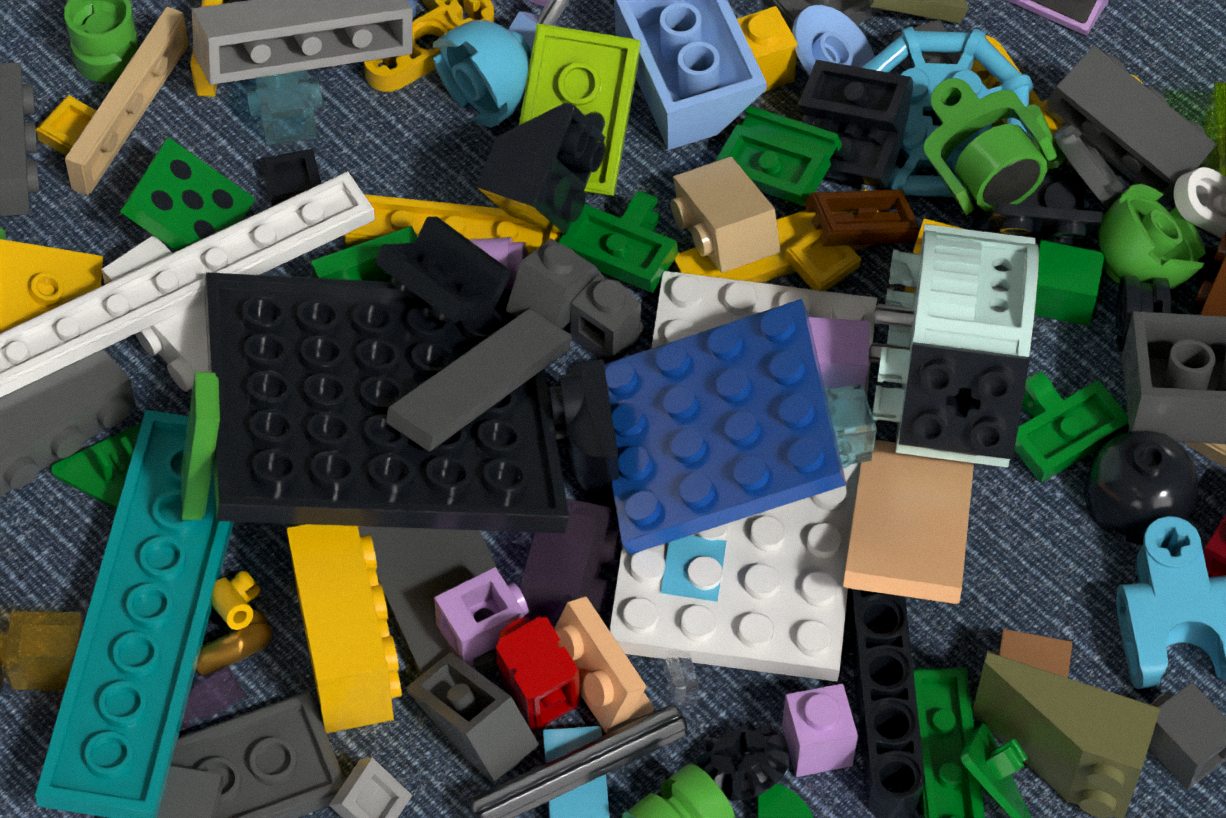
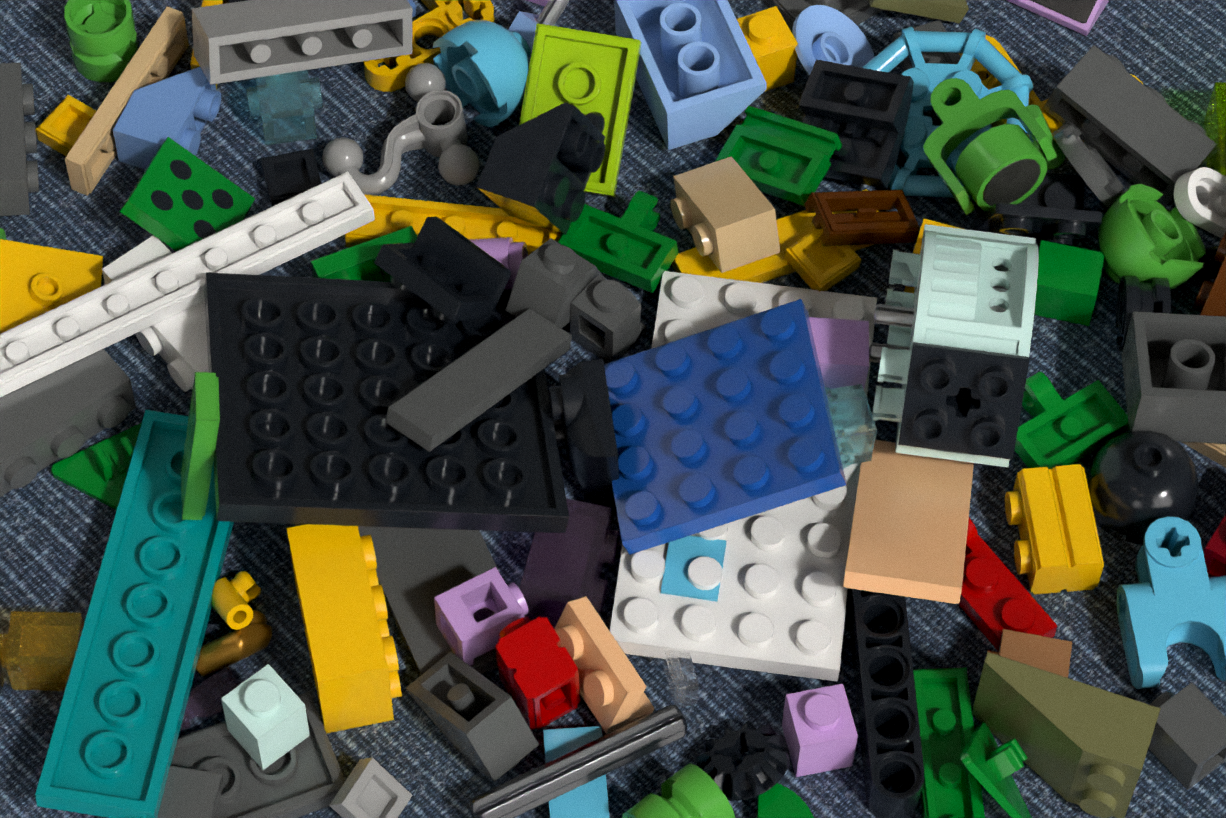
none -> medium blue slope [113,67,221,169]
none -> light aqua brick [221,664,310,770]
none -> light grey piece [322,63,480,195]
none -> red plate [958,517,1058,650]
none -> yellow brick [1005,464,1104,595]

